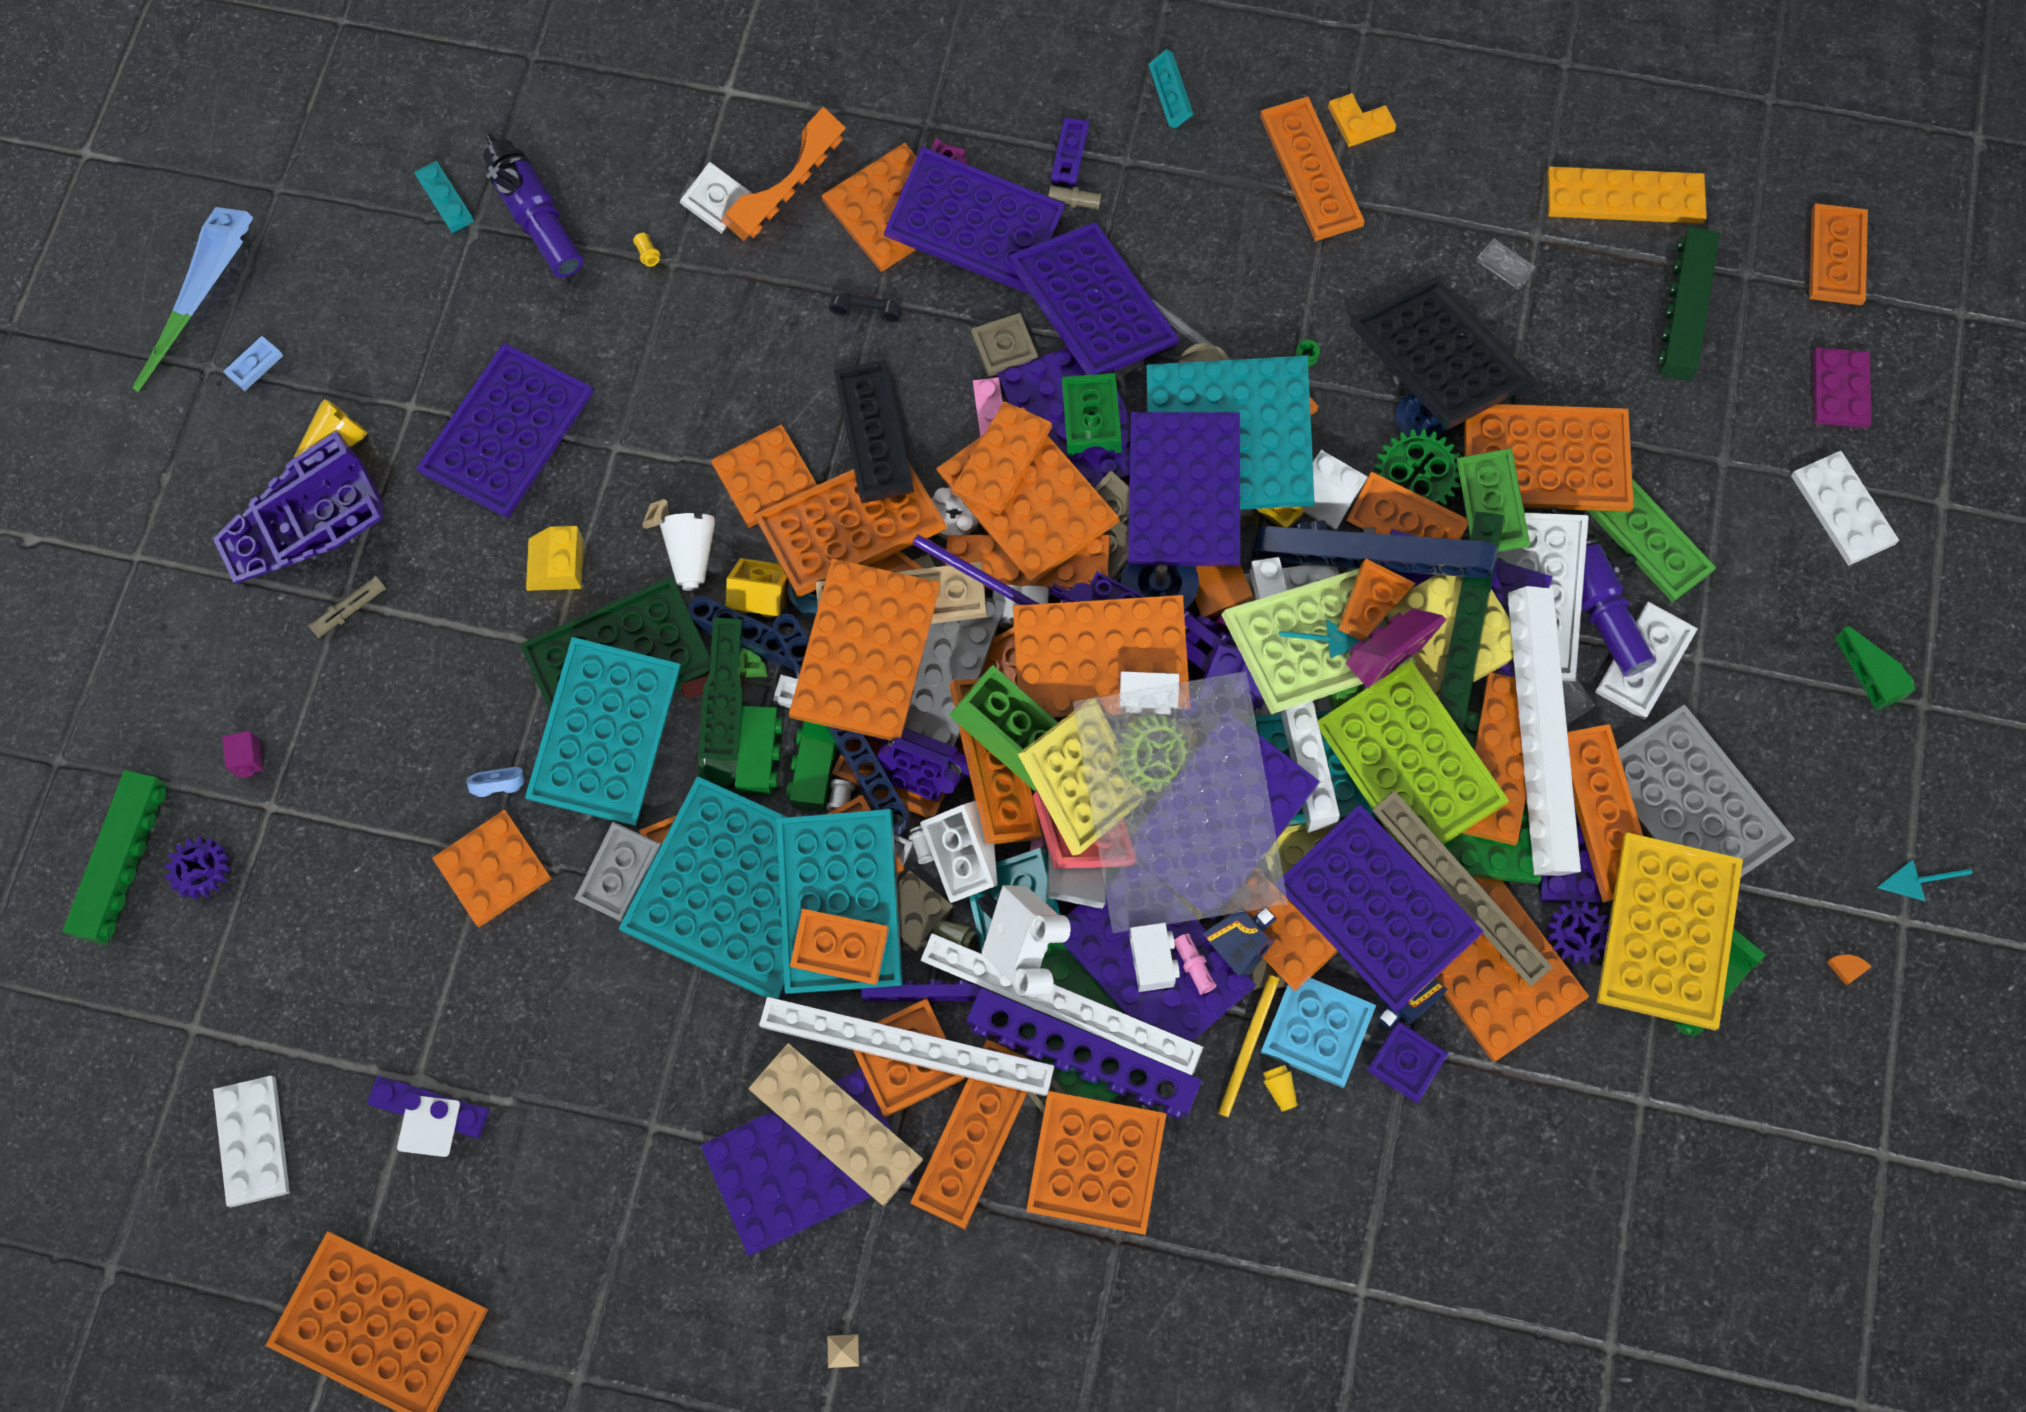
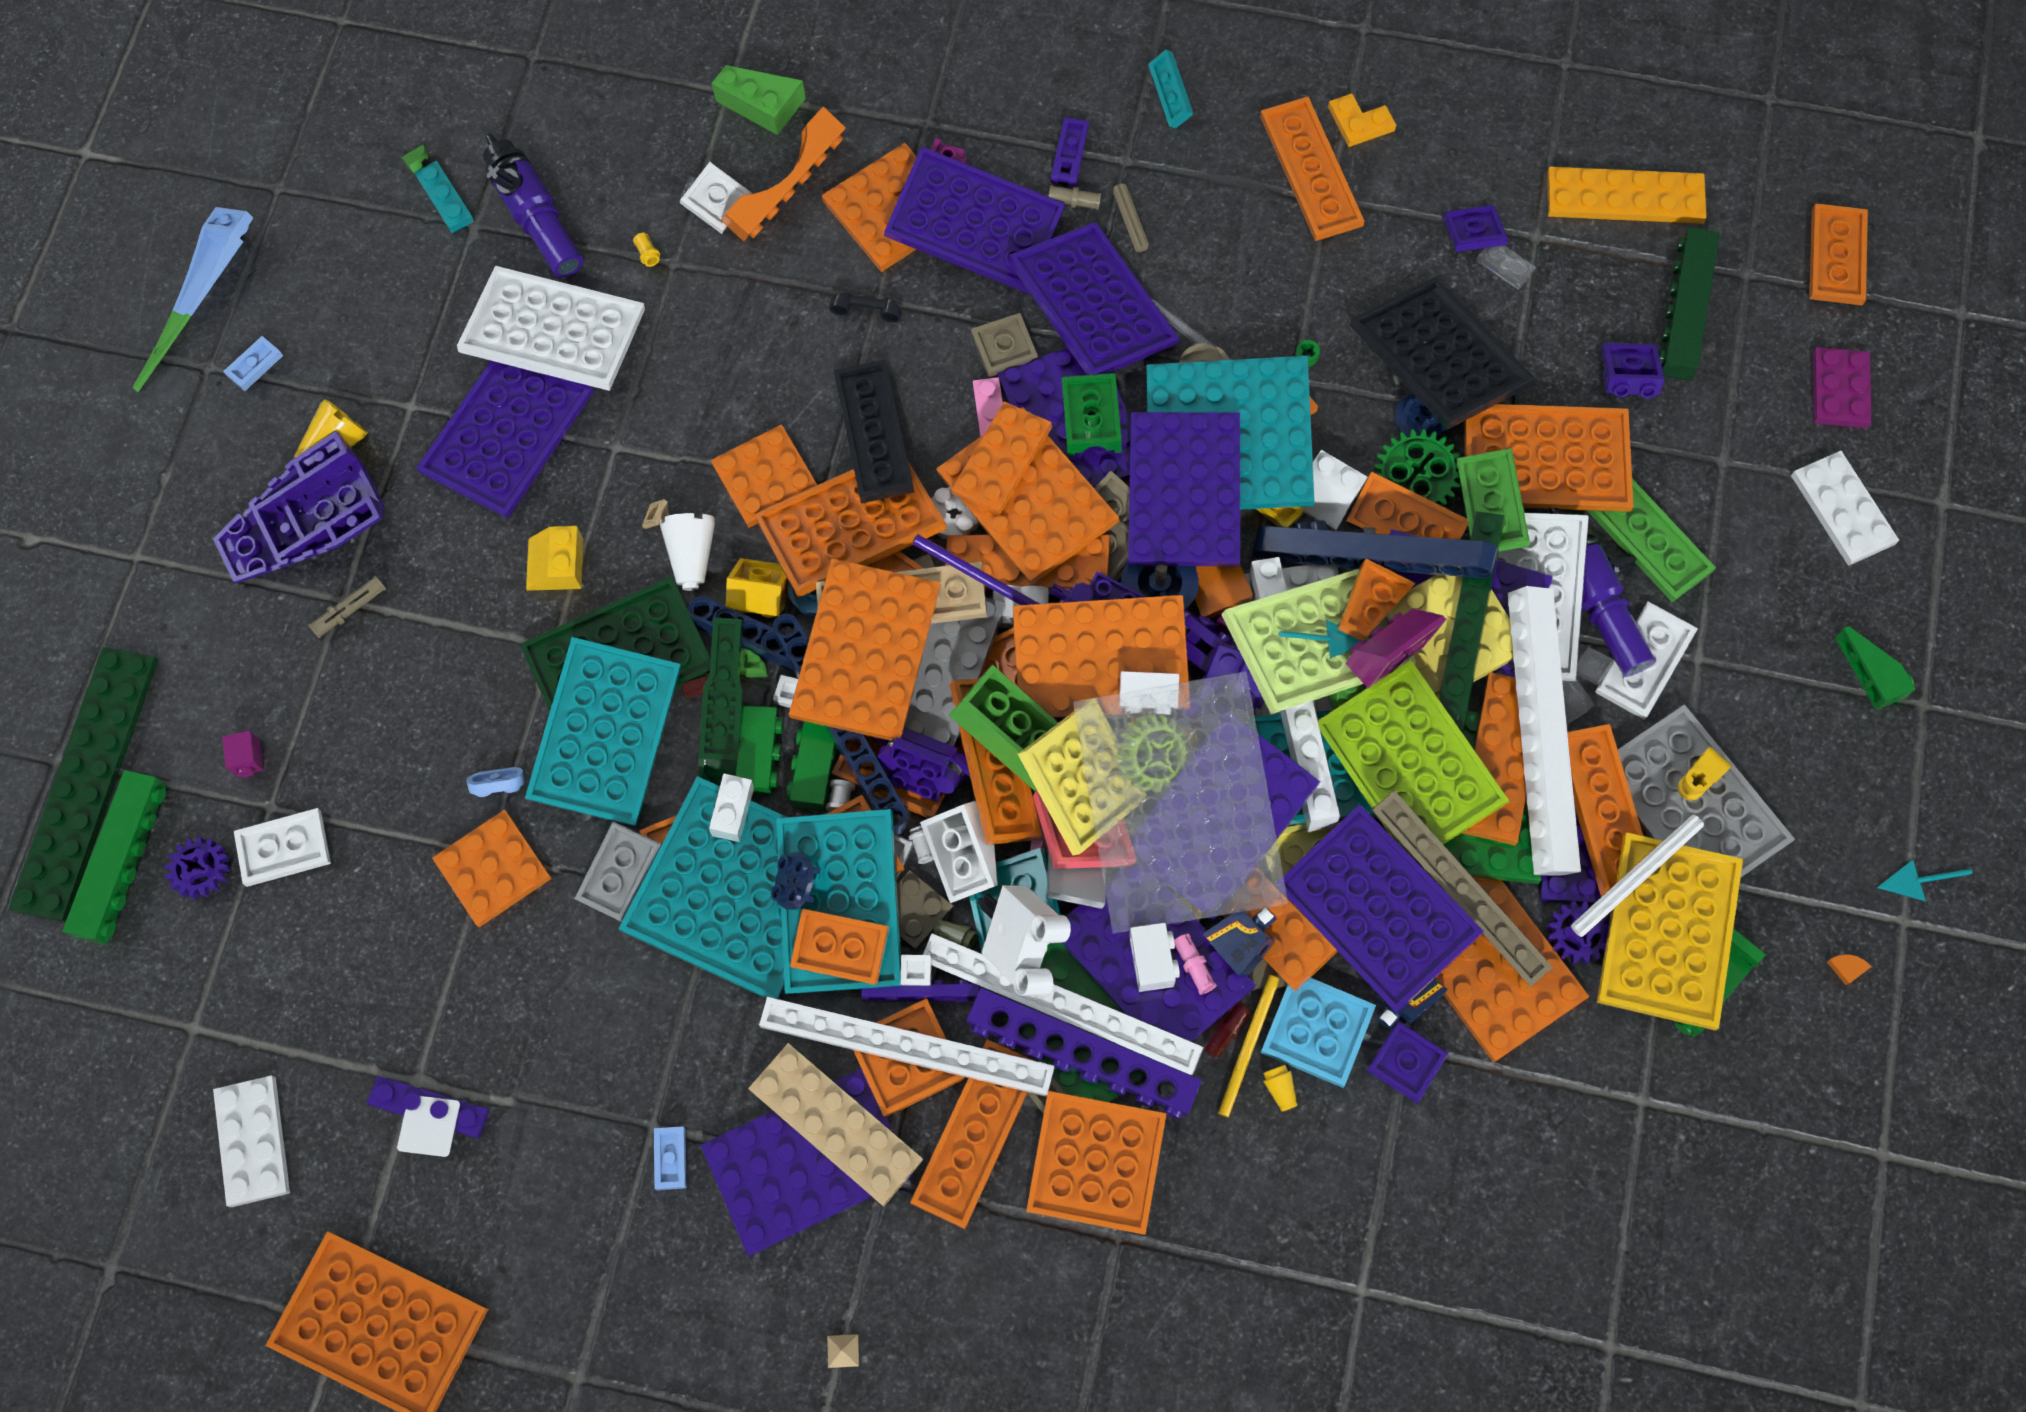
none -> dark green plate [8,647,159,922]
none -> white plate [234,808,331,887]
none -> bright green tile [401,145,429,173]
none -> white plate [457,266,645,391]
none -> light blue plate [654,1126,687,1190]
none -> white brick [709,774,754,842]
none -> bright green wedge [711,65,806,135]
none -> dark blue plate [771,851,821,910]
none -> white plate [901,955,932,986]
none -> dark tan axle [1113,183,1149,253]
none -> clear red axle [1205,1003,1252,1058]
none -> dark purple plate [1443,205,1508,252]
none -> white axle [1571,815,1704,937]
none -> clear plate [1576,647,1613,686]
none -> dark purple plate [1601,343,1664,398]
none -> yellow piece [1677,746,1732,801]

